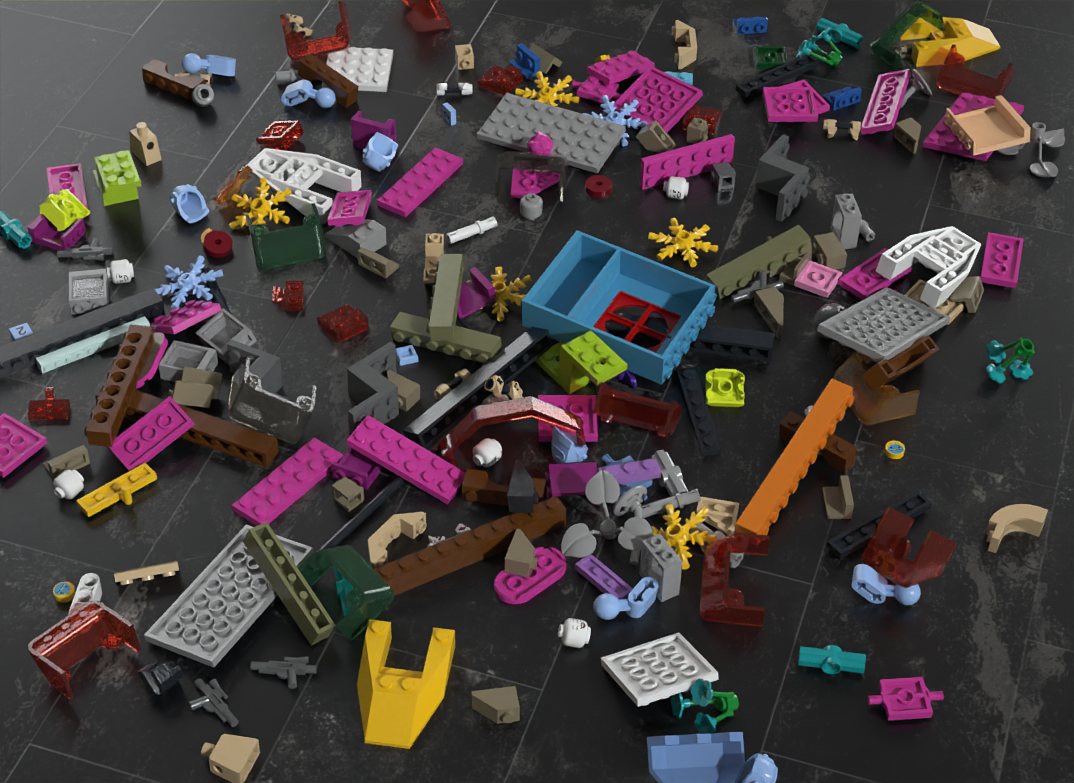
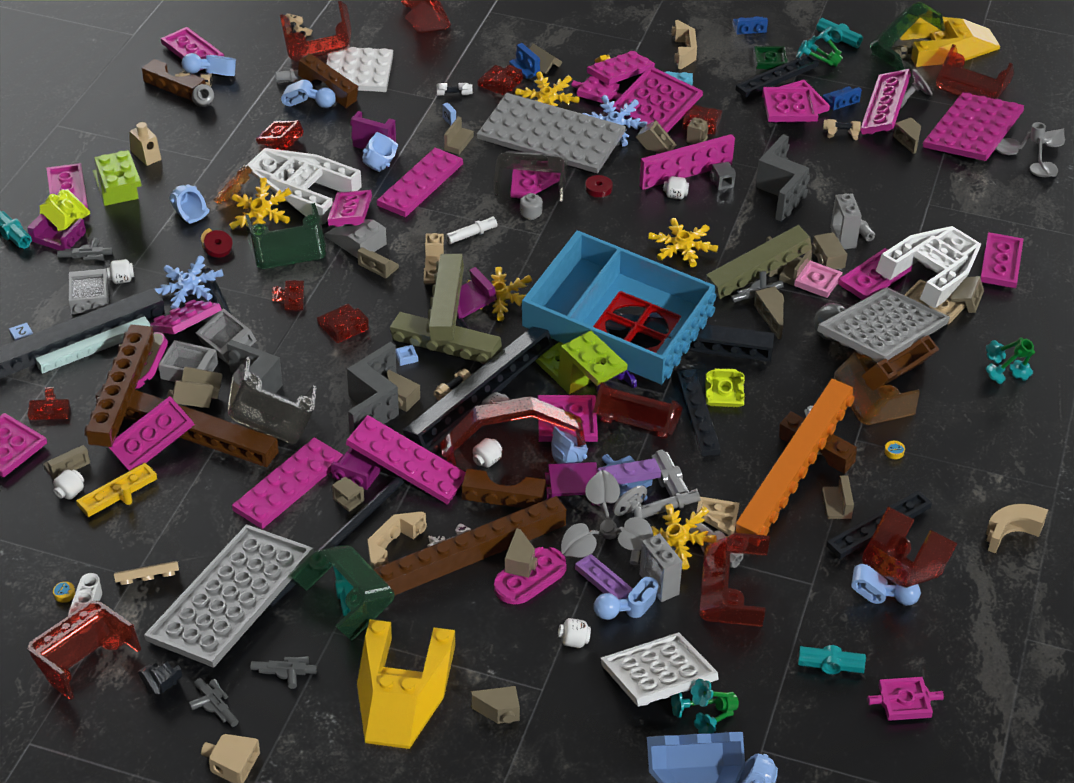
olive brick [243,522,336,645] -> none
tan brick [455,44,474,70] -> none
tan piece [485,375,523,404] -> none
black slope [507,459,539,513] -> none
dark pink piece [527,131,553,159] -> none
light nougat panel [944,95,1031,156] -> none
none -> dark pink plate [161,27,224,71]
none -> dark tan panel [444,117,474,155]

